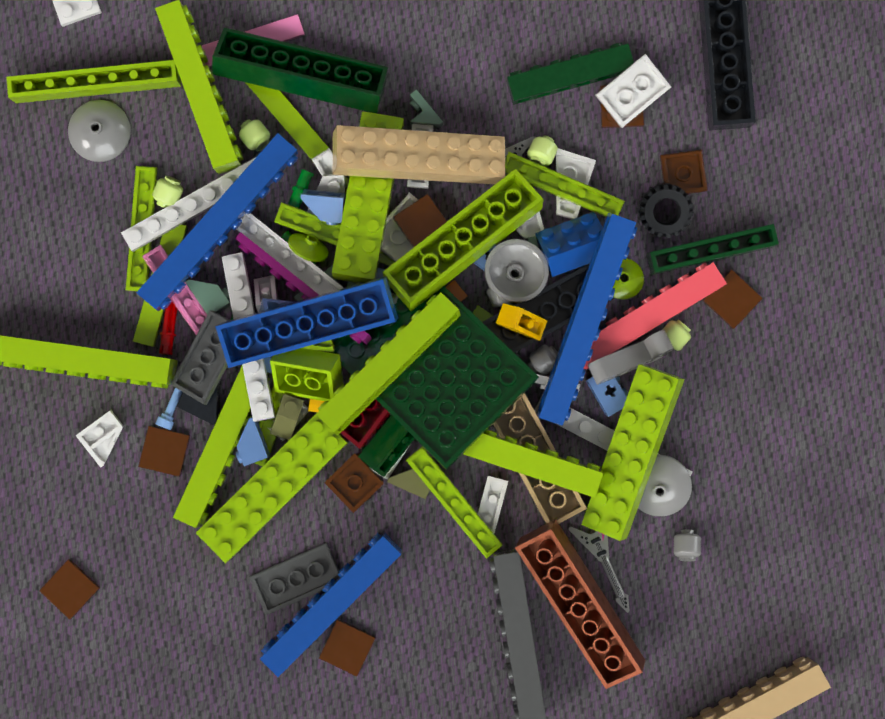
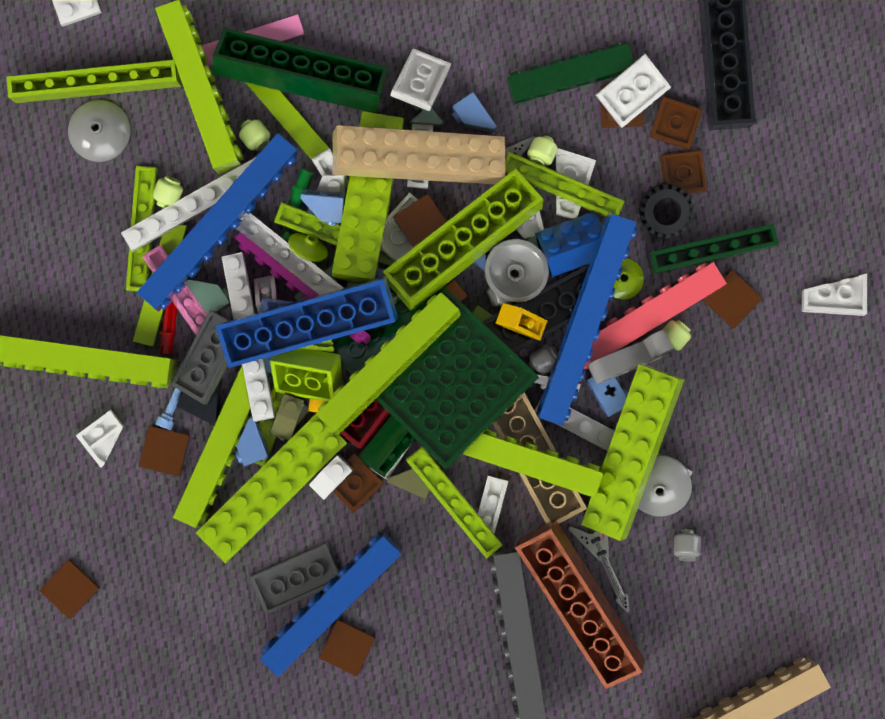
none -> white slope [309,455,354,500]
none -> white tile [391,49,451,111]
none -> medium blue slope [451,93,497,133]
none -> reddish brown plate [649,97,703,150]
none -> white wing [802,274,867,316]

